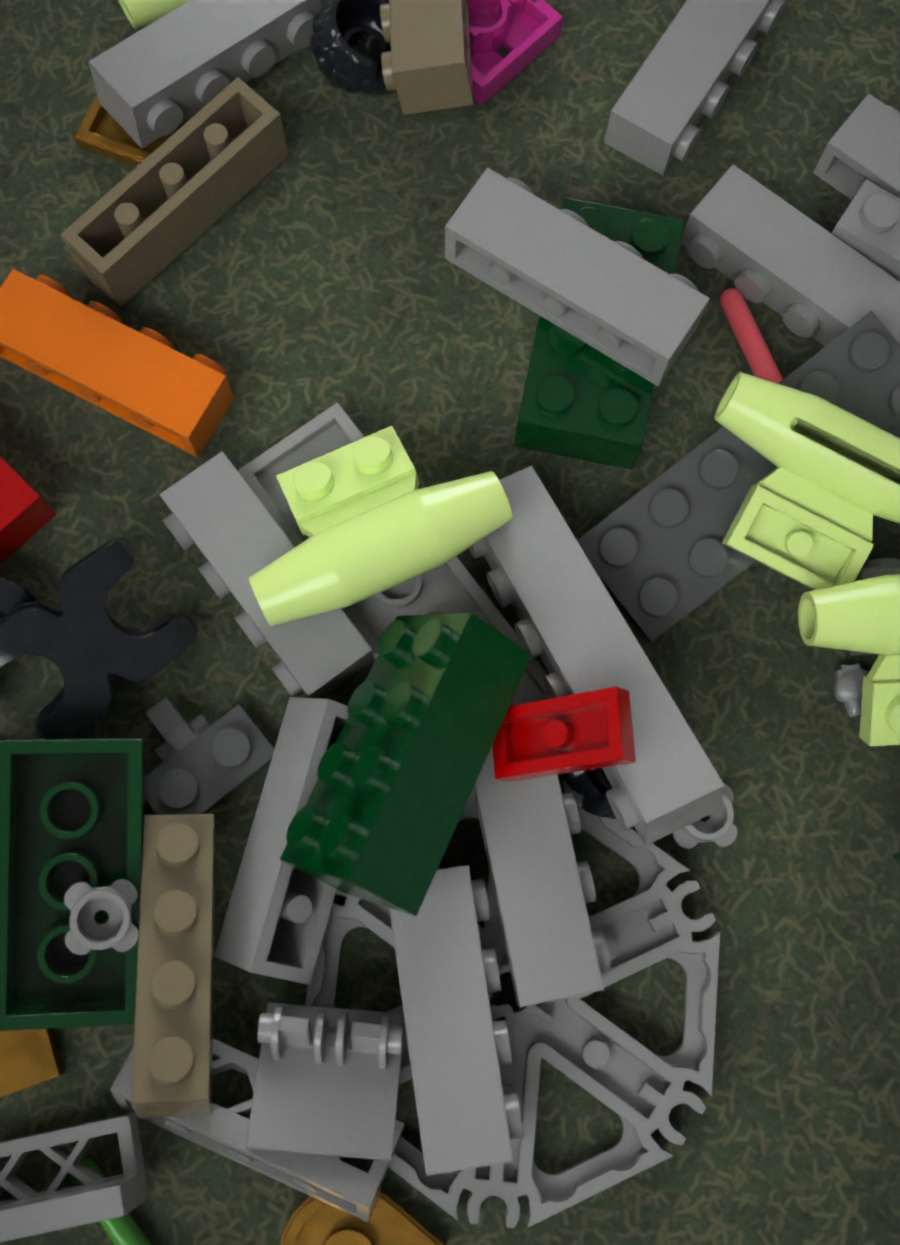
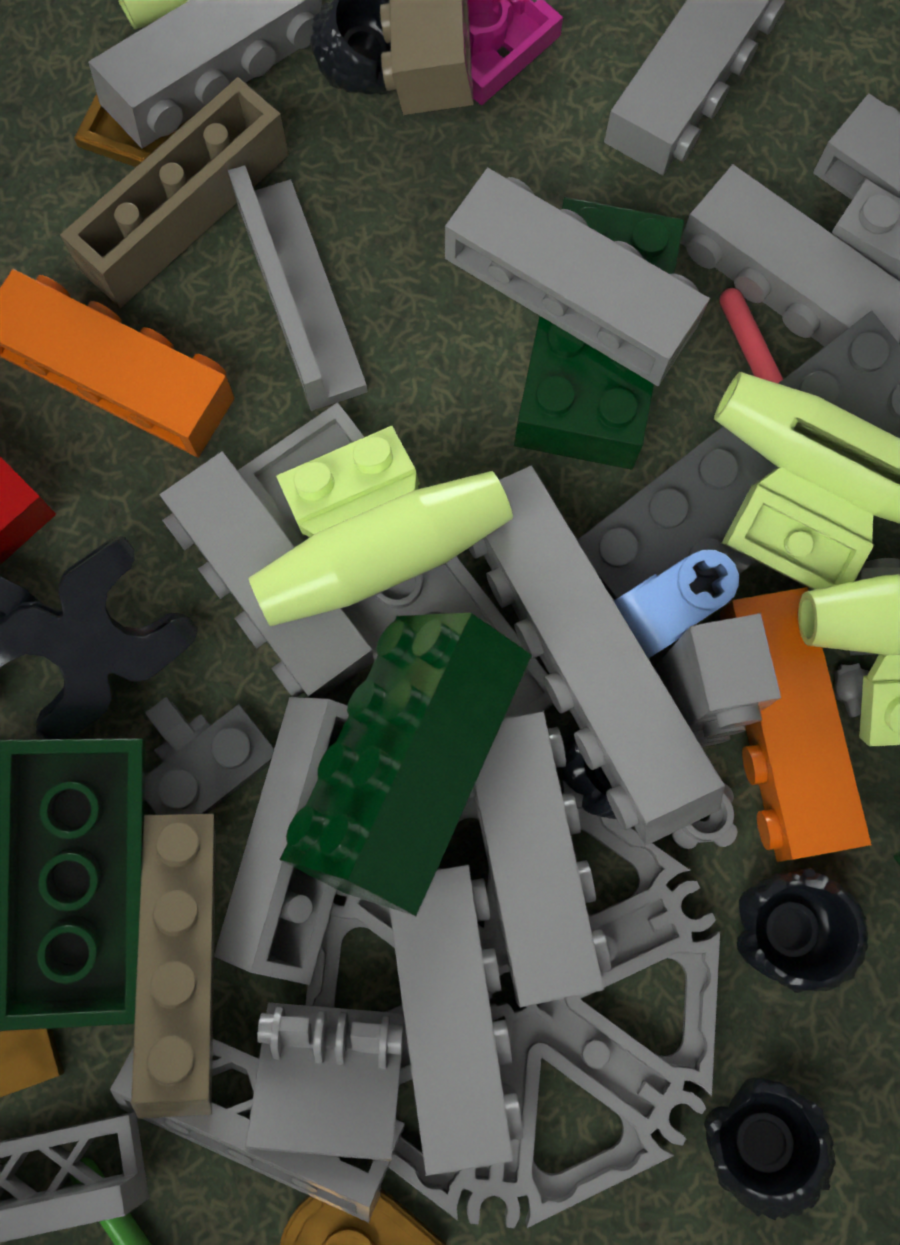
light grey plate [64,879,139,955] -> none
red plate [492,686,636,782] -> none
none -> light grey fence [228,165,368,411]
none -> light blue piece [614,550,739,658]
none -> light grey brick [655,613,781,747]
none -> black hair [704,1077,836,1220]
none -> orange brick [719,587,872,862]
none -> black hair [737,868,868,993]

